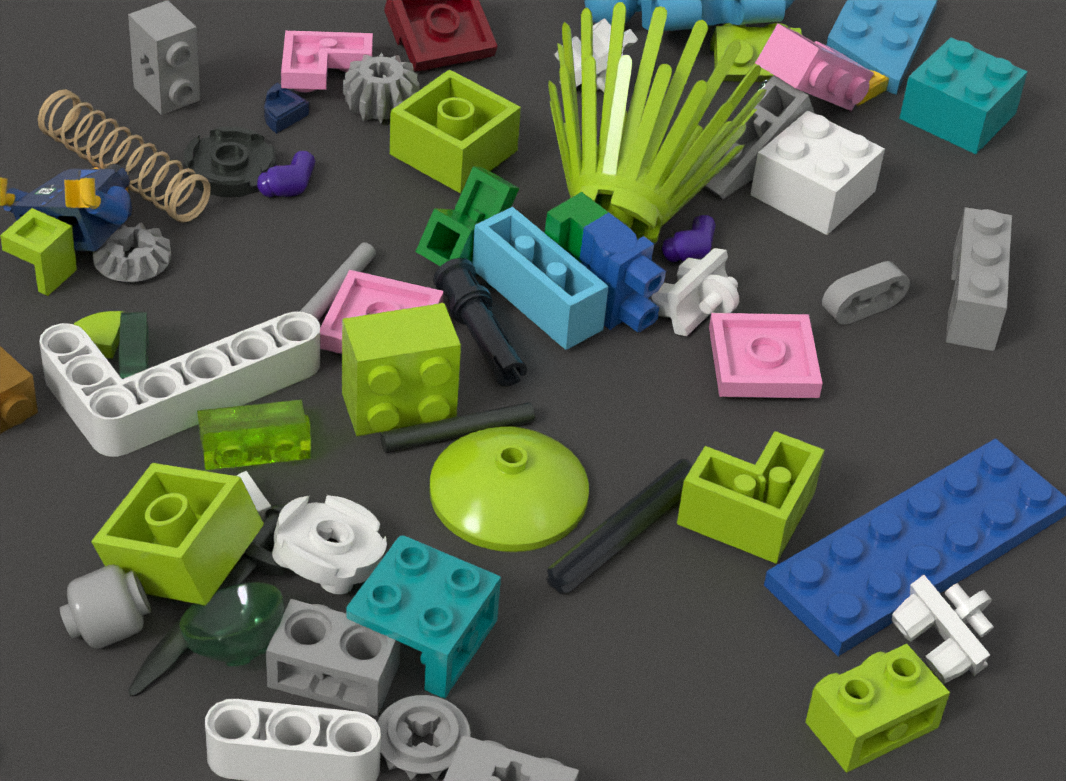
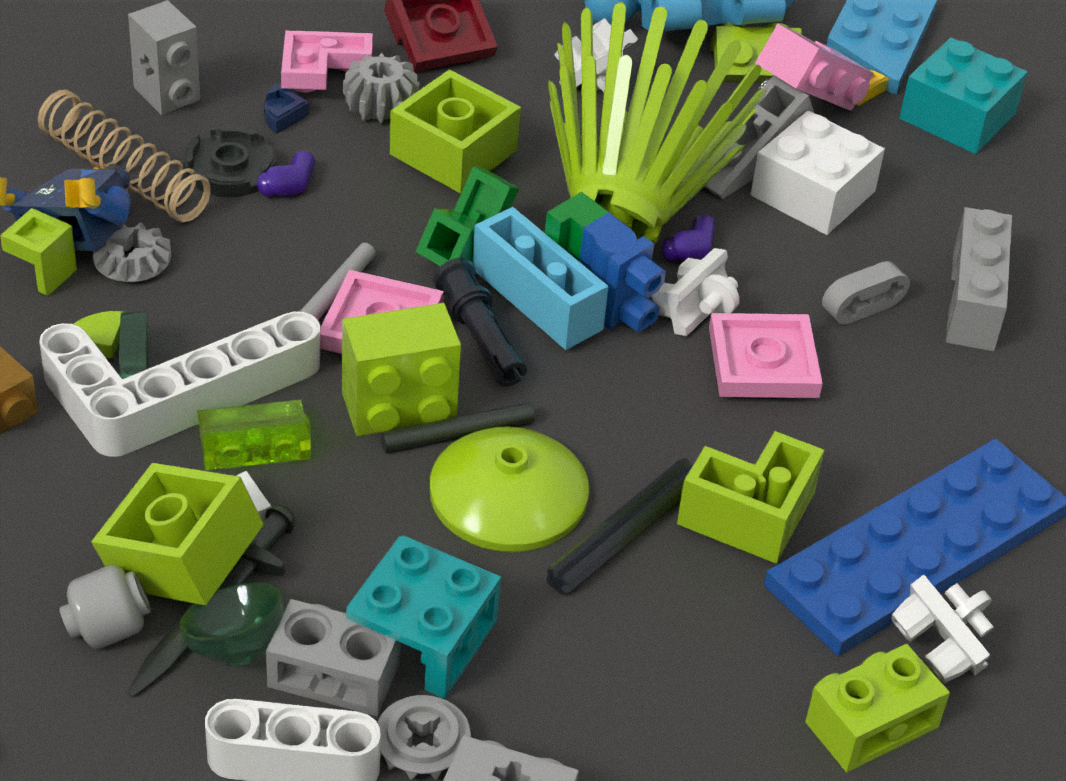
white plate [272,495,387,594] -> none

